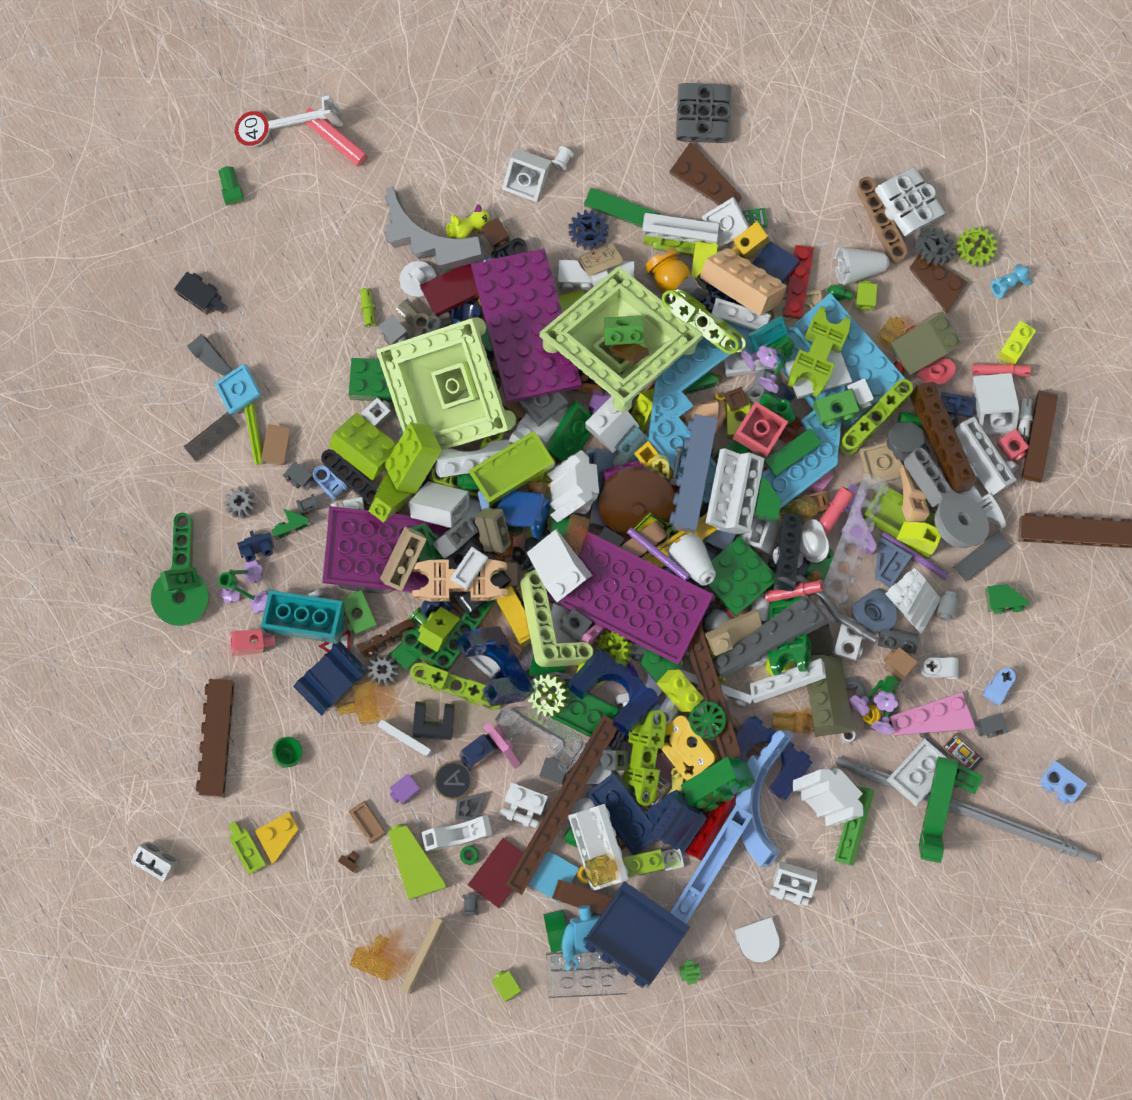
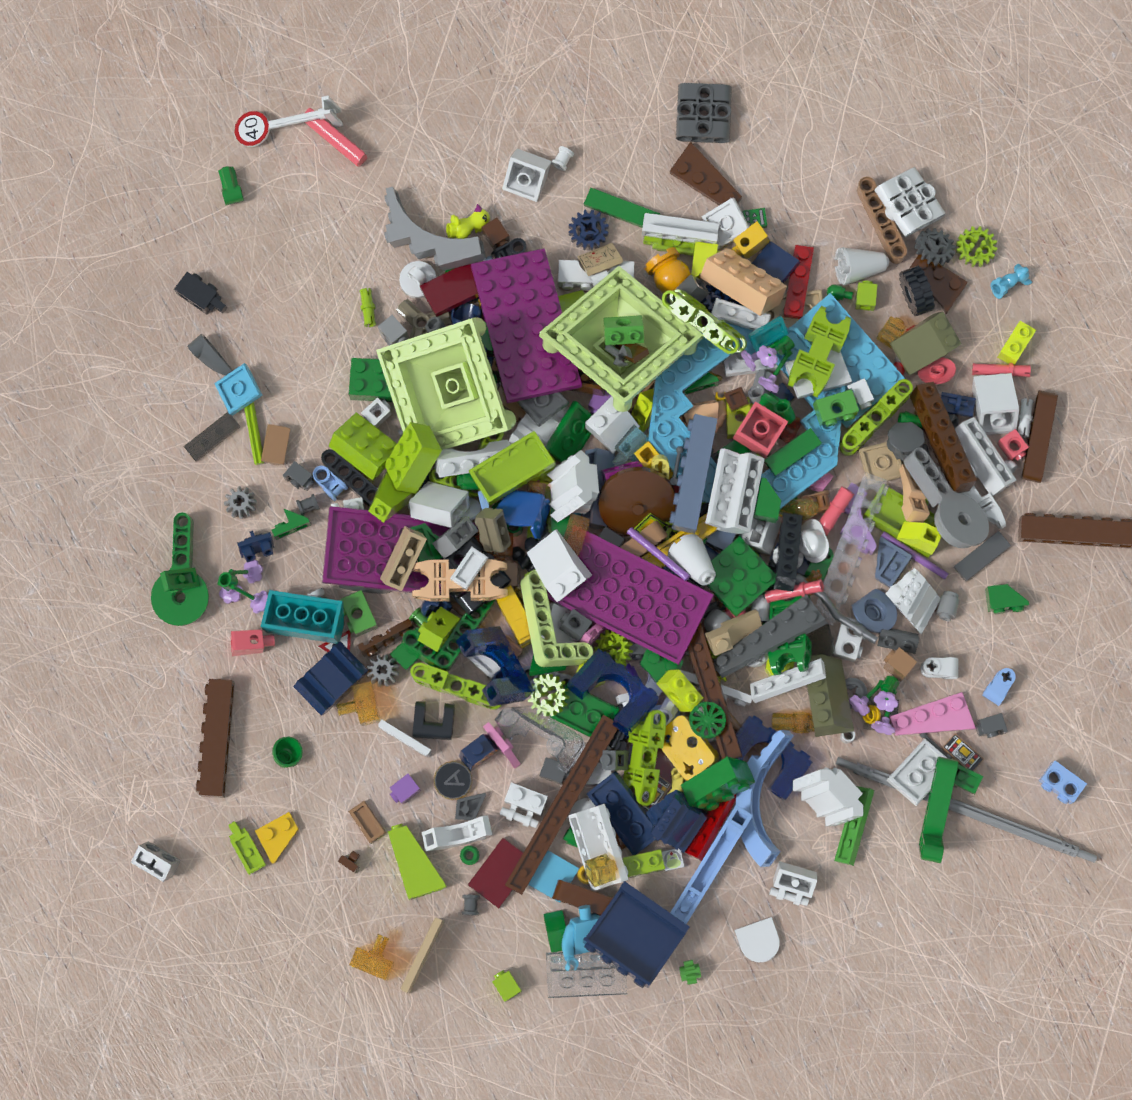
none -> dark grey bar [605,345,632,367]
none -> black bush [899,266,935,316]

